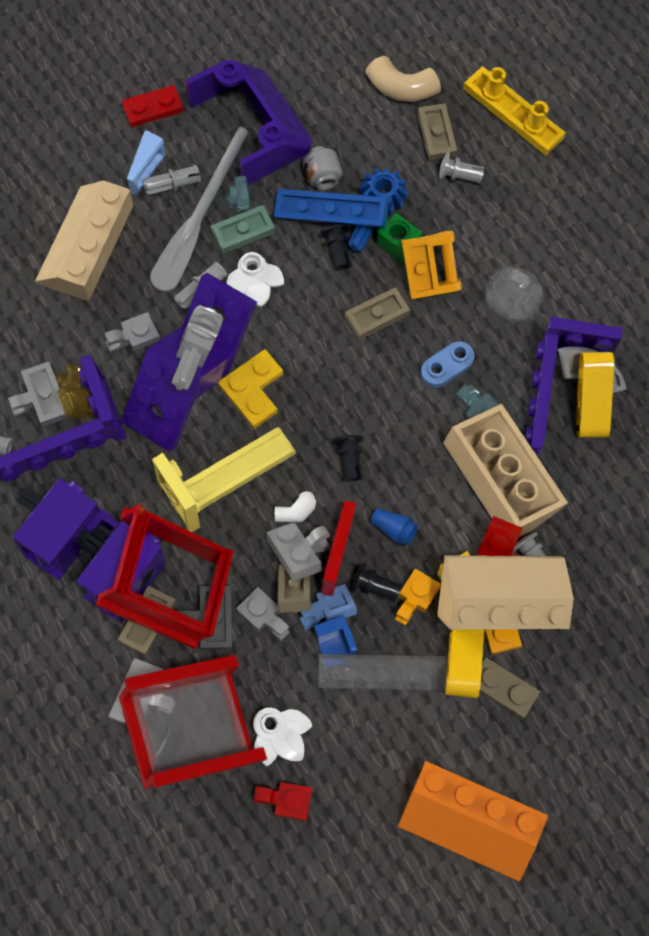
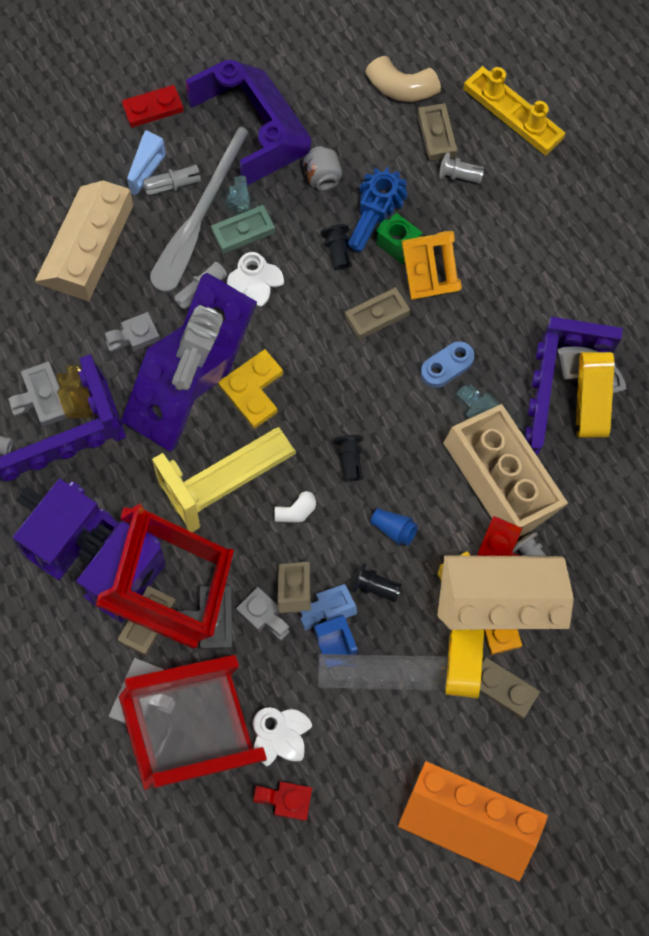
light grey plate [266,522,330,582] -> none
blue plate [274,189,389,228] -> none
red tile [321,500,356,597] -> none
light orange plate [395,569,441,626] -> none
clear tile [485,267,543,323] -> none

